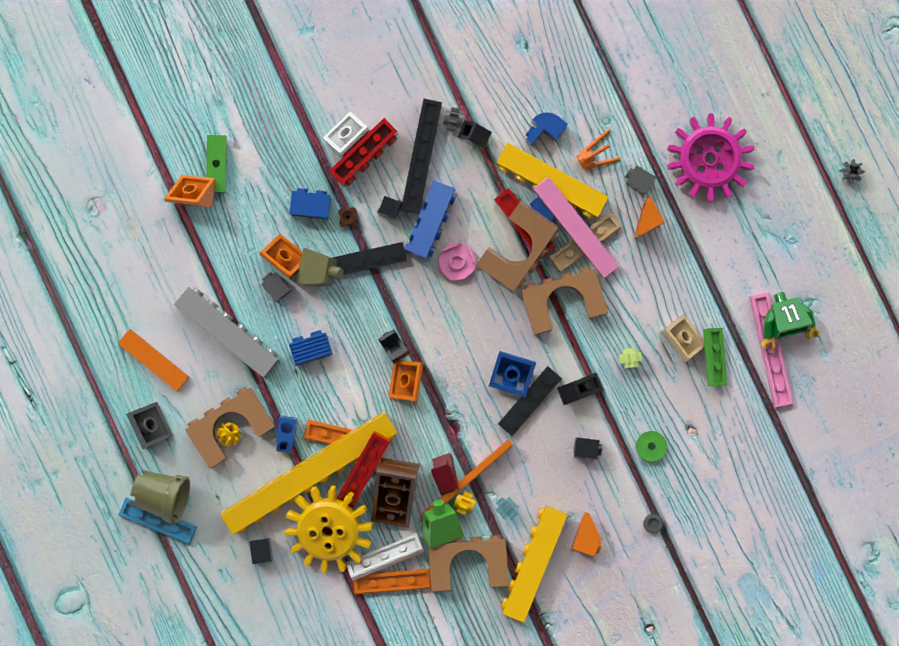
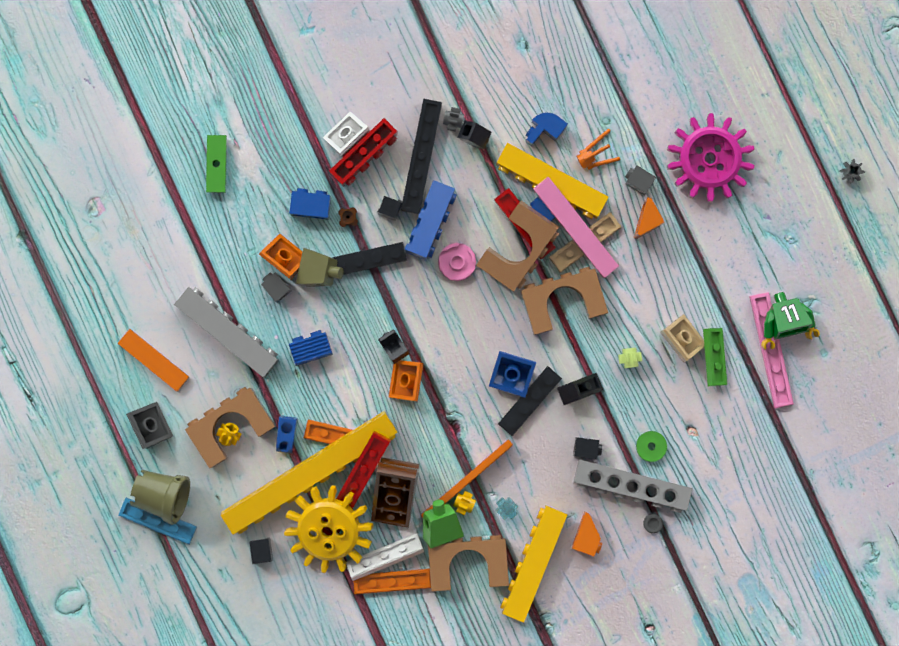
orange slope [164,175,216,208] -> none
dark red slope [431,453,459,495] -> none
none -> light grey brick [573,460,693,513]

